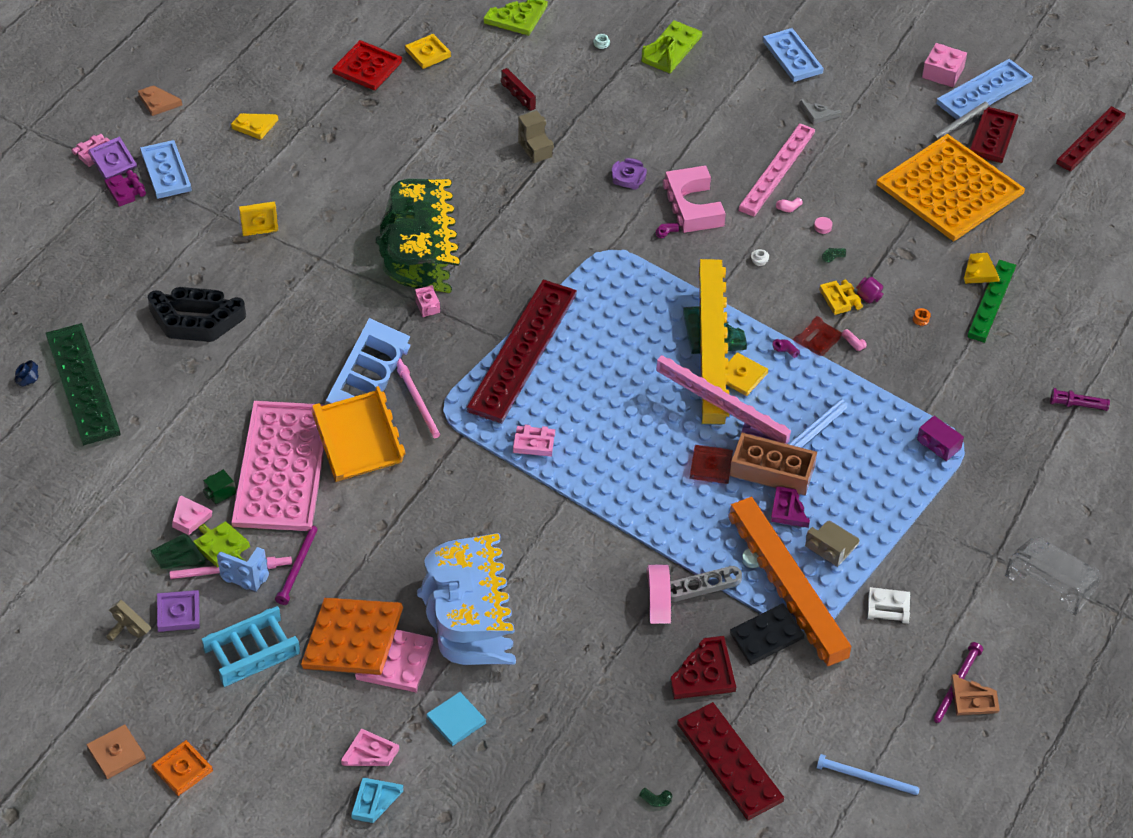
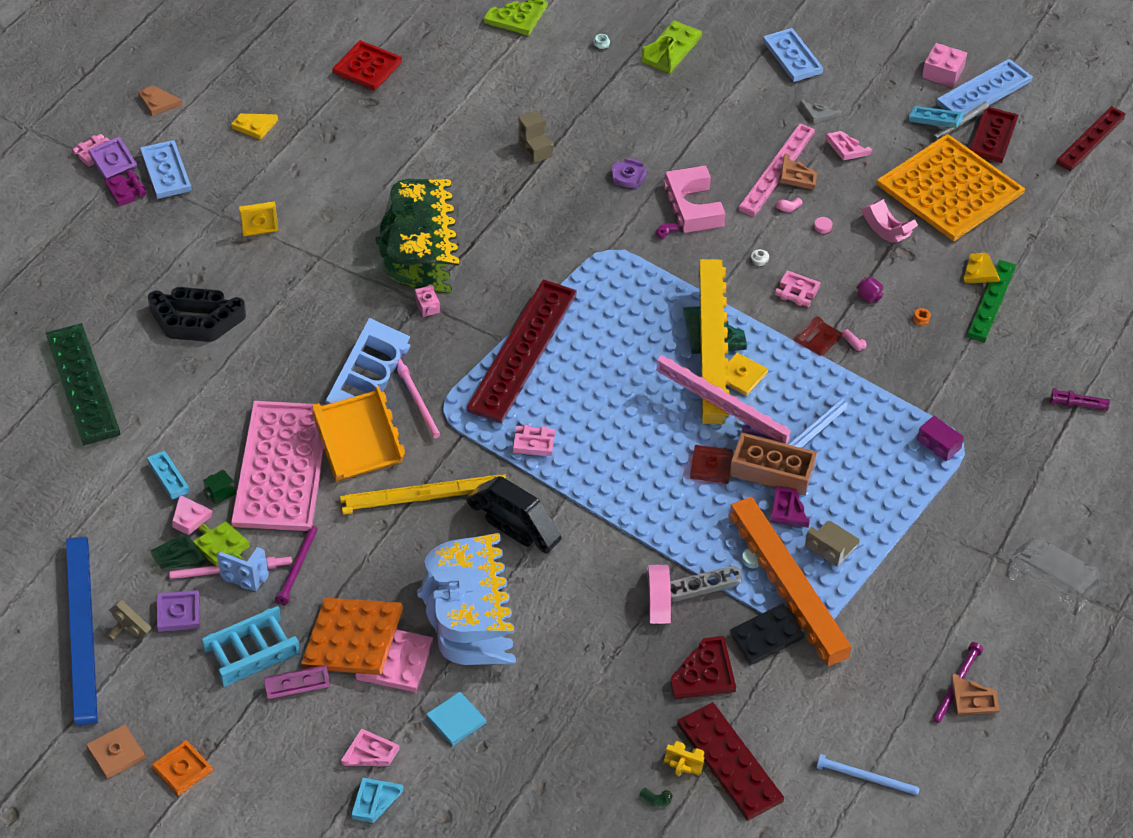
dark blue plate [14,360,39,387] -> none
yellow plate [405,34,451,69] -> none
dark red plate [501,68,536,111] -> none
magenta arm [772,339,800,358] -> none
yellow plate [819,279,863,315] -> none
clear green arm [822,248,846,262] -> none
white plate [867,587,910,624] -> none
none -> blue beam [66,536,98,726]
none -> medium azure plate [147,451,190,500]
none -> magenta plate [264,665,330,699]
none -> yellow piece [340,474,506,515]
none -> black piece [466,476,562,554]
none -> yellow hips [664,741,704,777]
none -> bright pink plate [775,270,821,307]
none -> nougat wing [780,154,817,190]
none -> bright pink wing [826,131,872,160]
none -> bright pink arch [861,199,918,243]
none -> medium azure plate [909,106,963,128]

